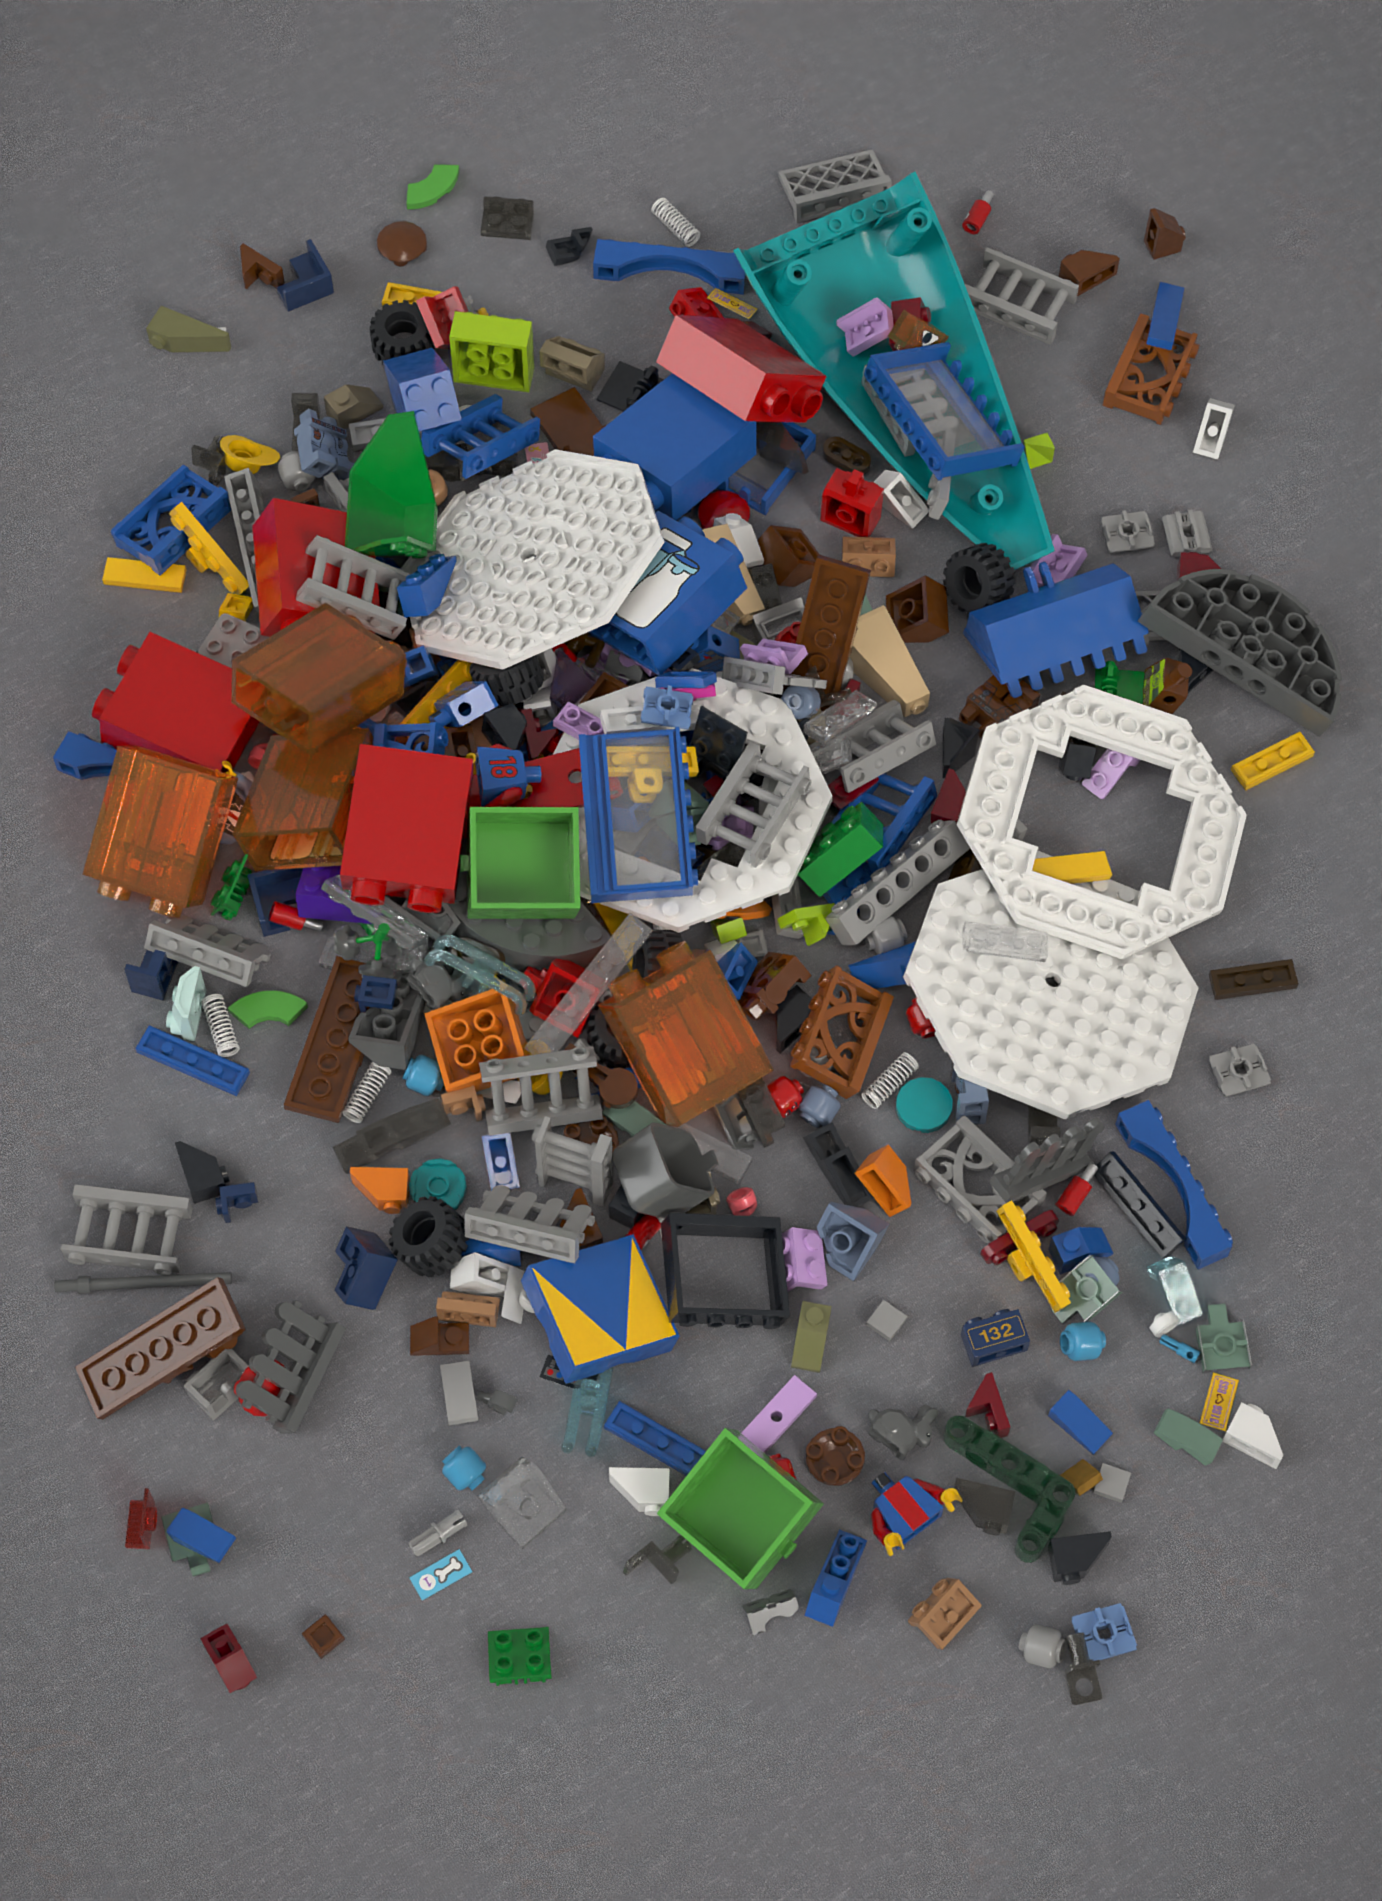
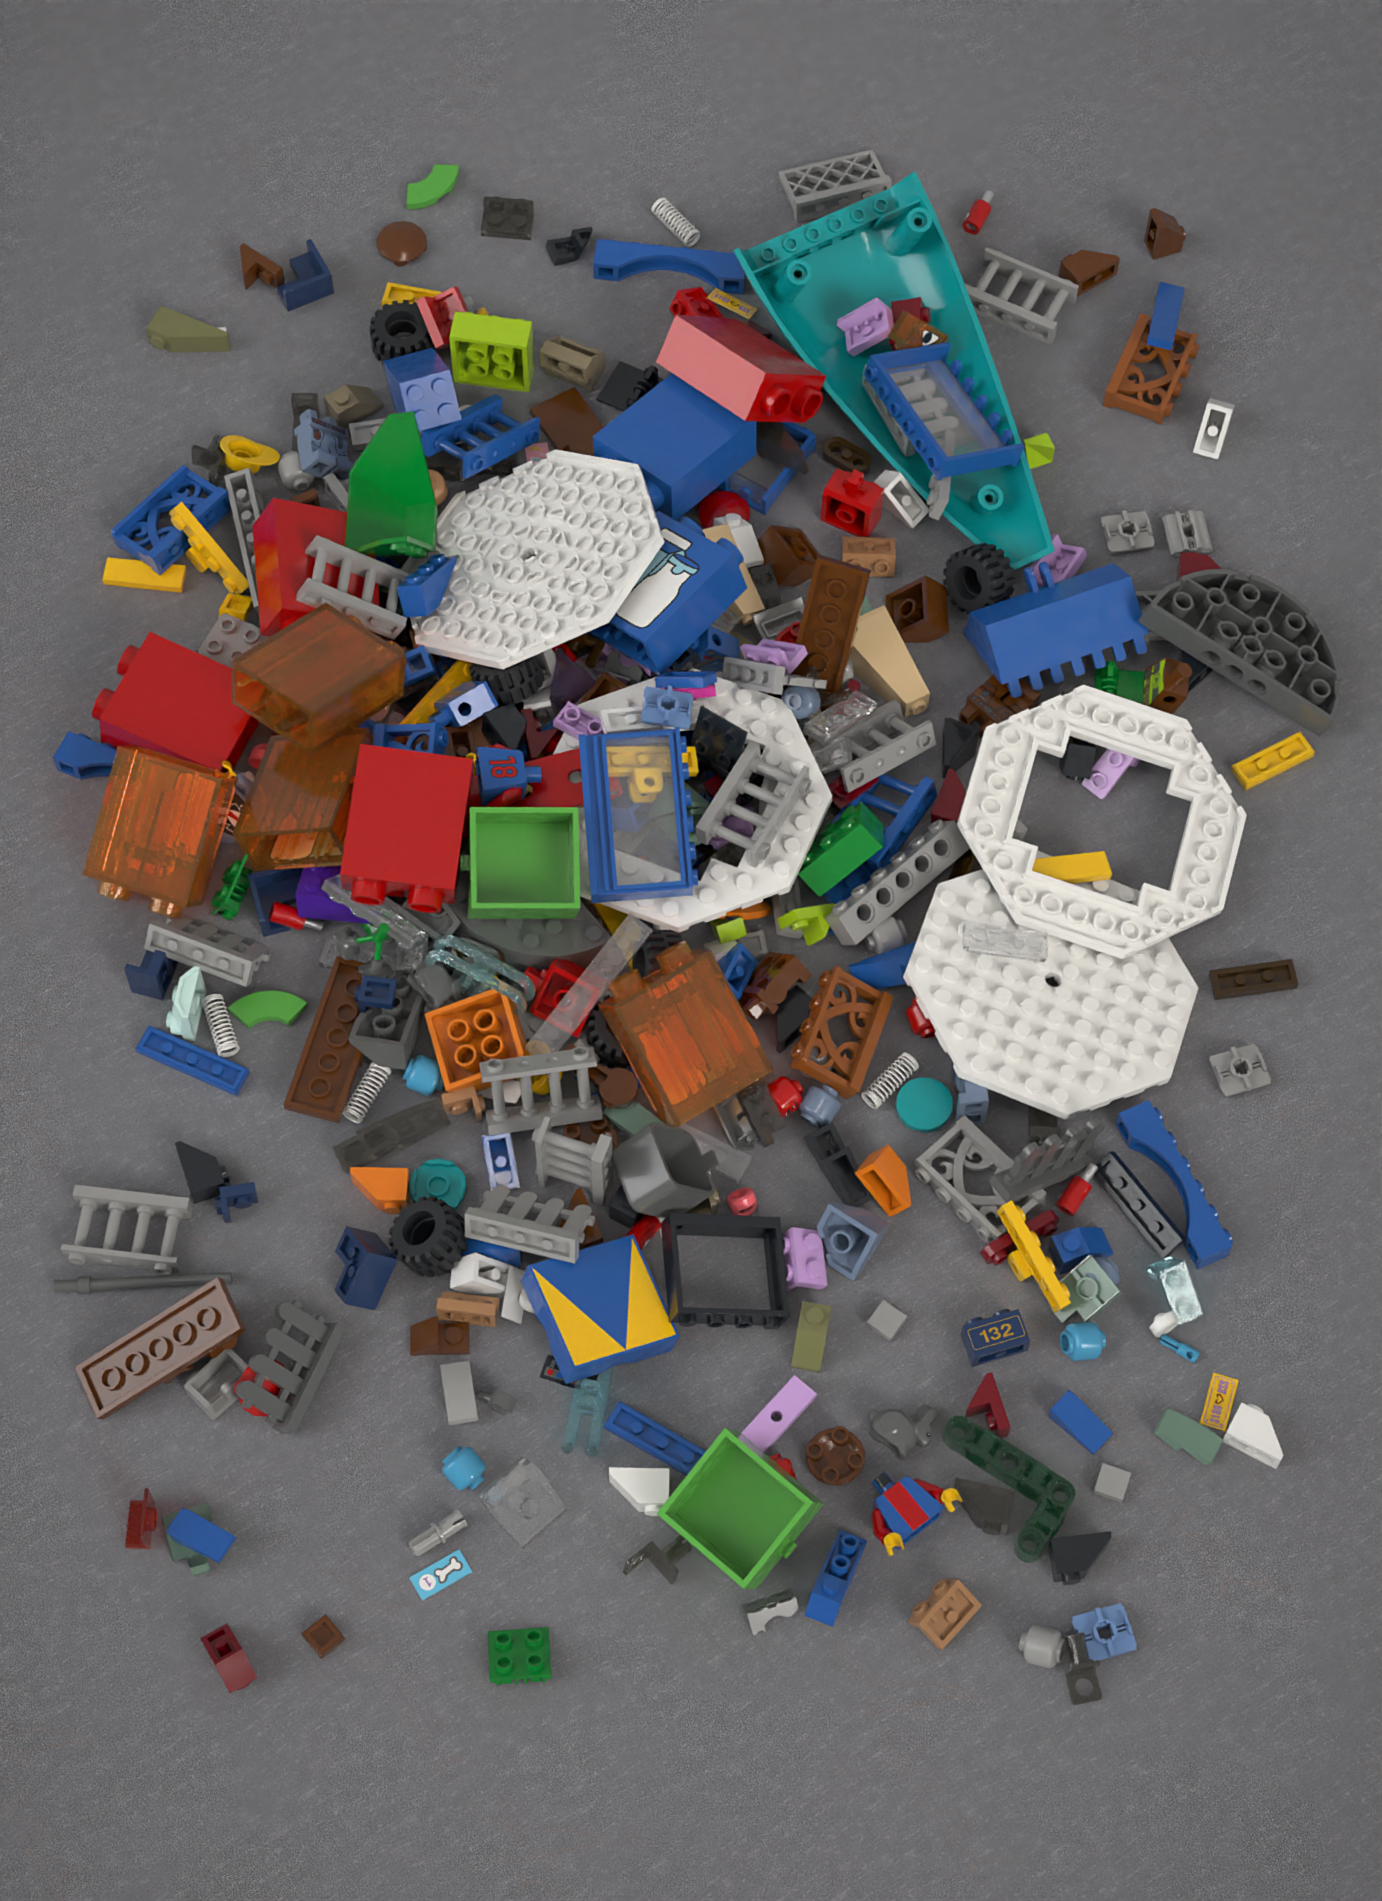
pearl gold tile [1060,1459,1103,1496] -> none
sand green piece [1195,1304,1252,1372] -> none

